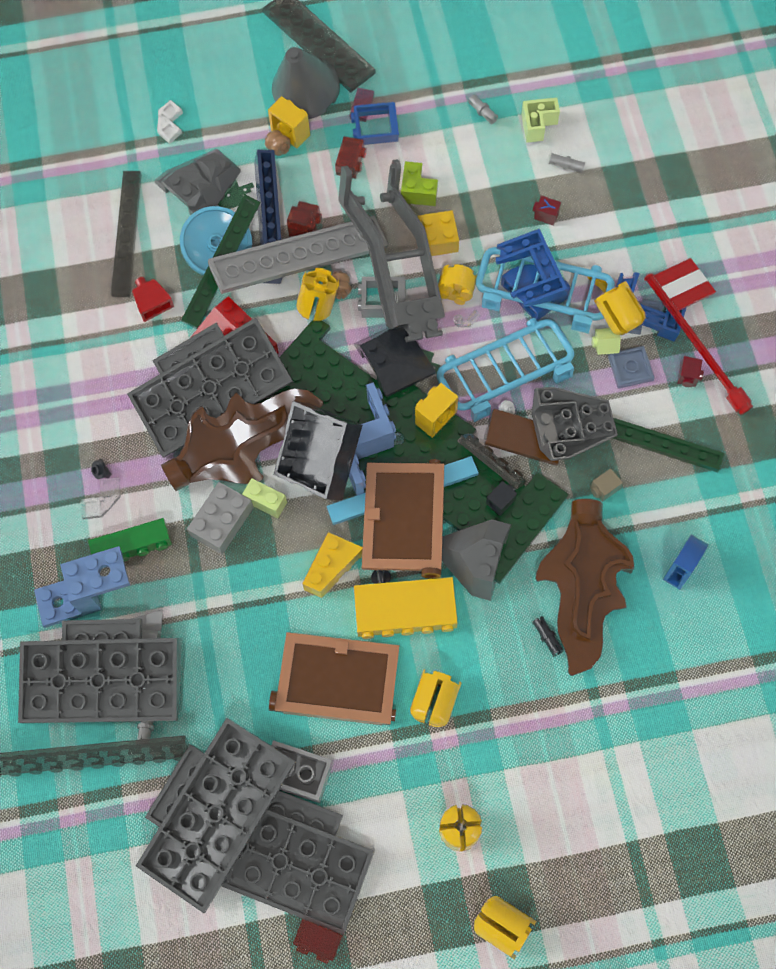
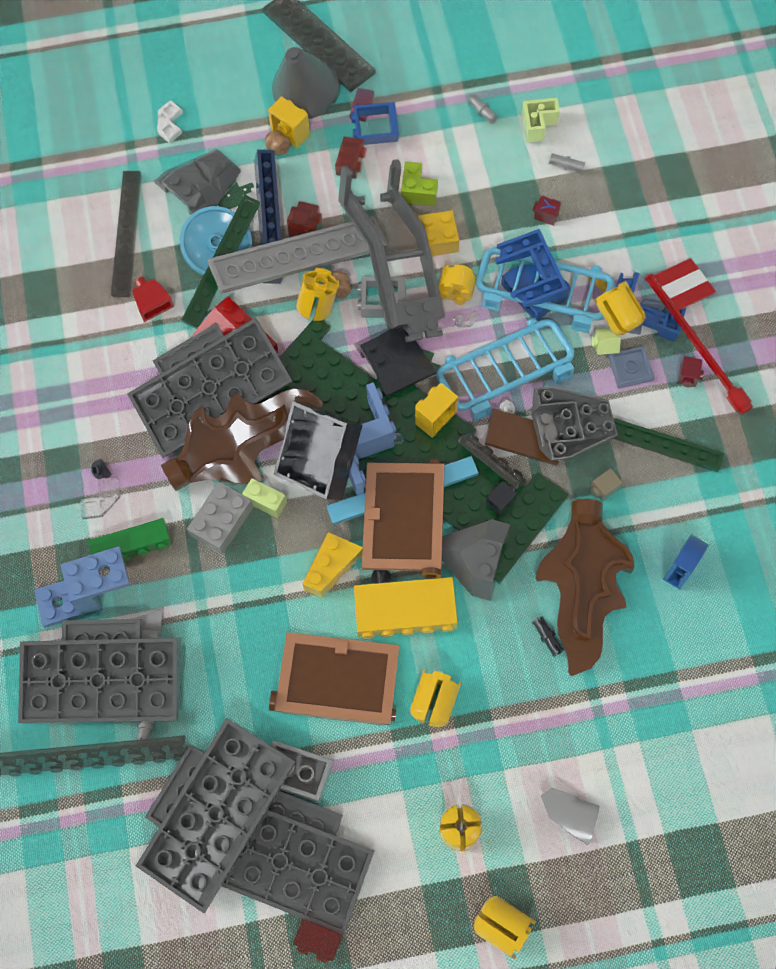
none -> light grey panel [541,788,600,845]

